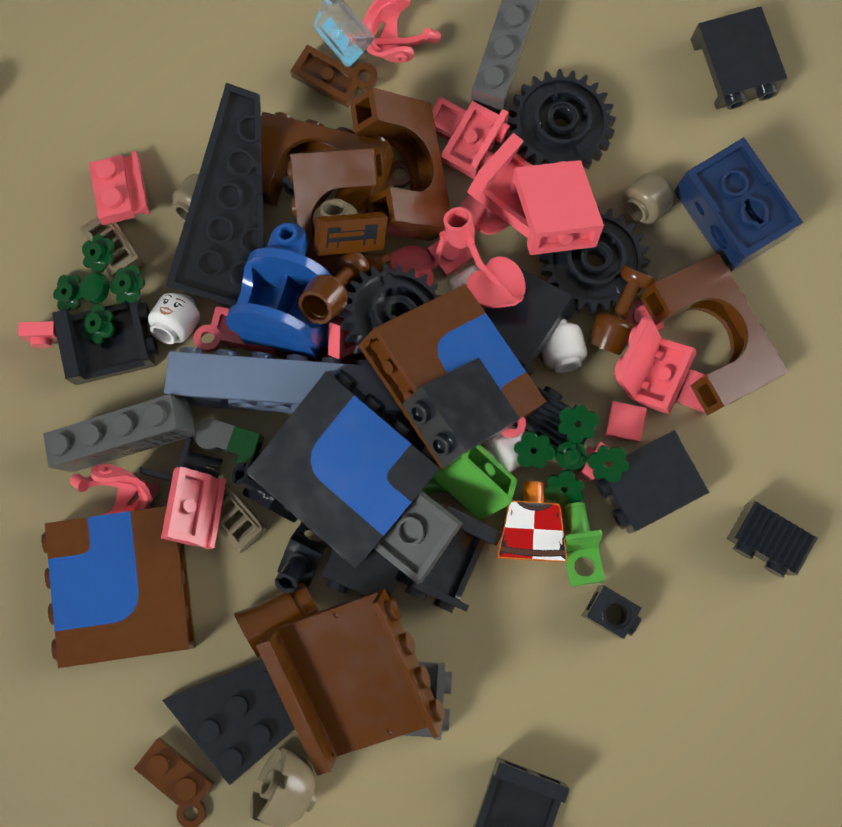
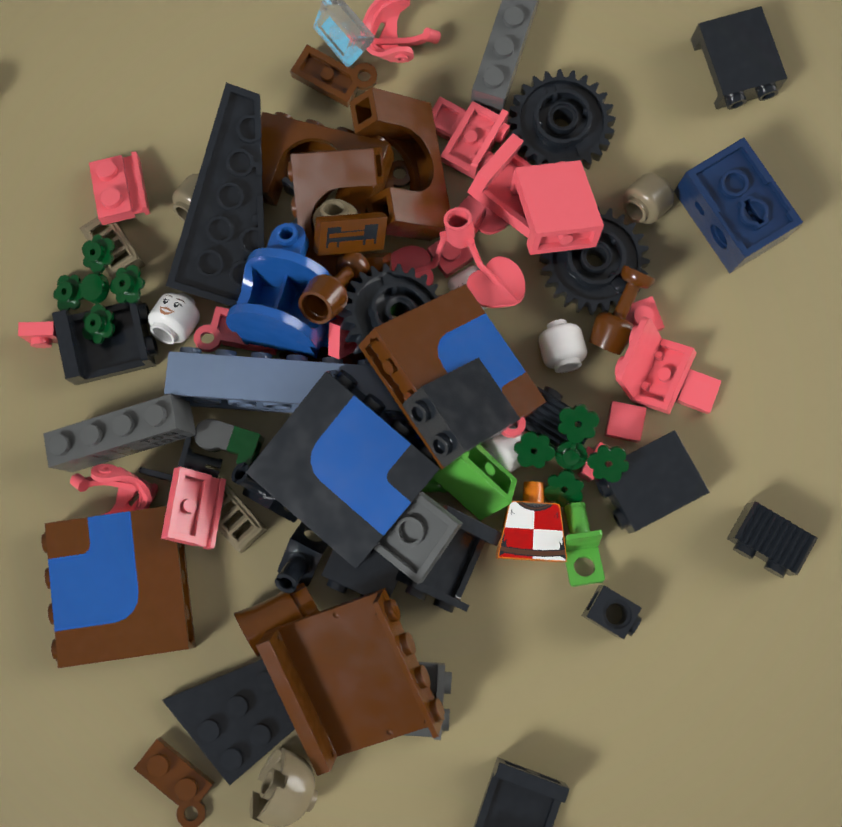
black panel [484,267,577,376] -> none
reddish brown arch [639,253,788,416] -> none

